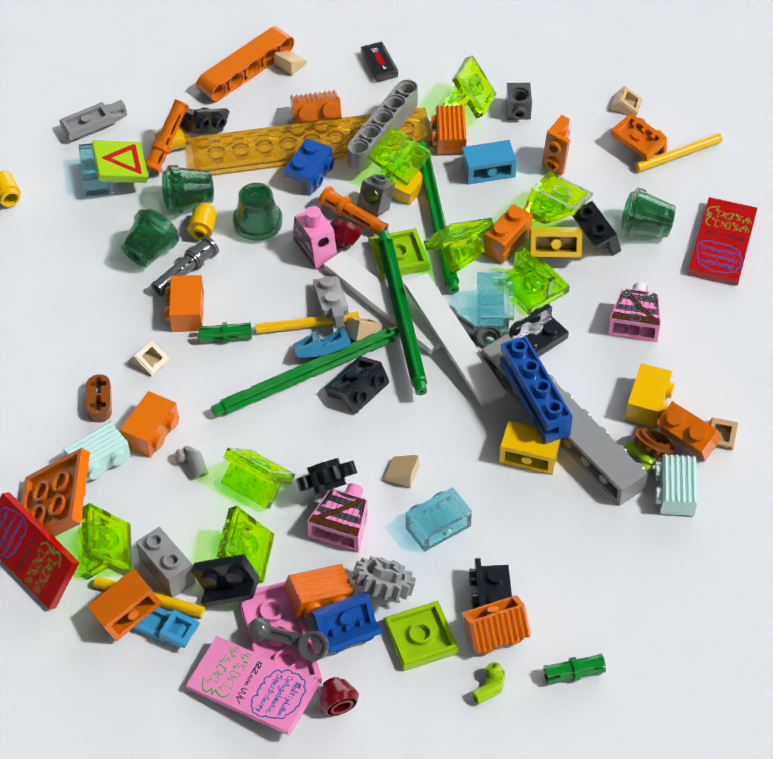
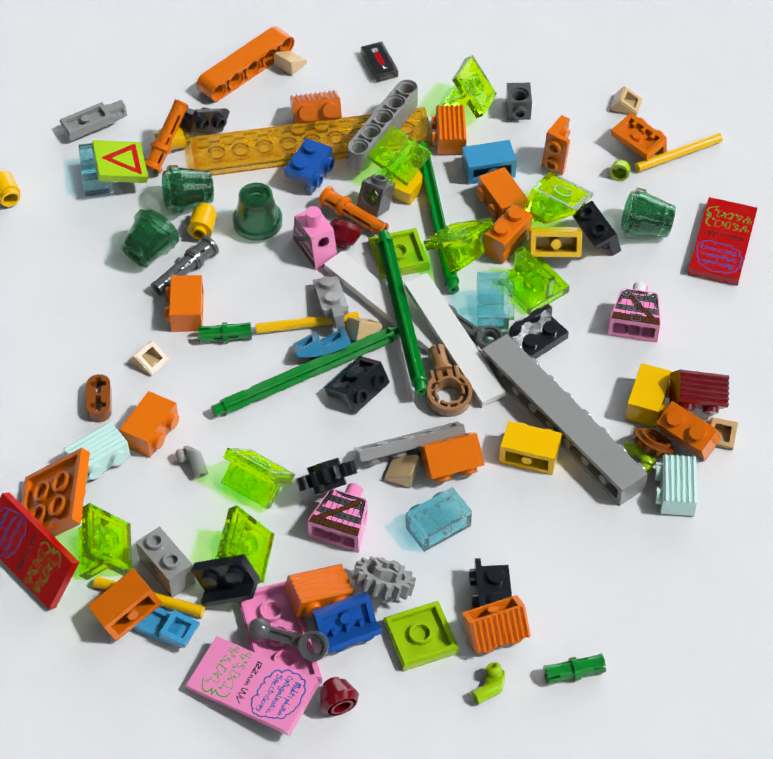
blue brick [500,336,573,444] -> none
none -> light grey plate [354,421,466,465]
none -> orange brick [419,432,485,483]
none -> medium nougat pin [426,344,473,417]
none -> orange brick [476,167,528,220]
none -> lime hinge [610,160,630,181]
none -> dark red brick [669,369,730,414]

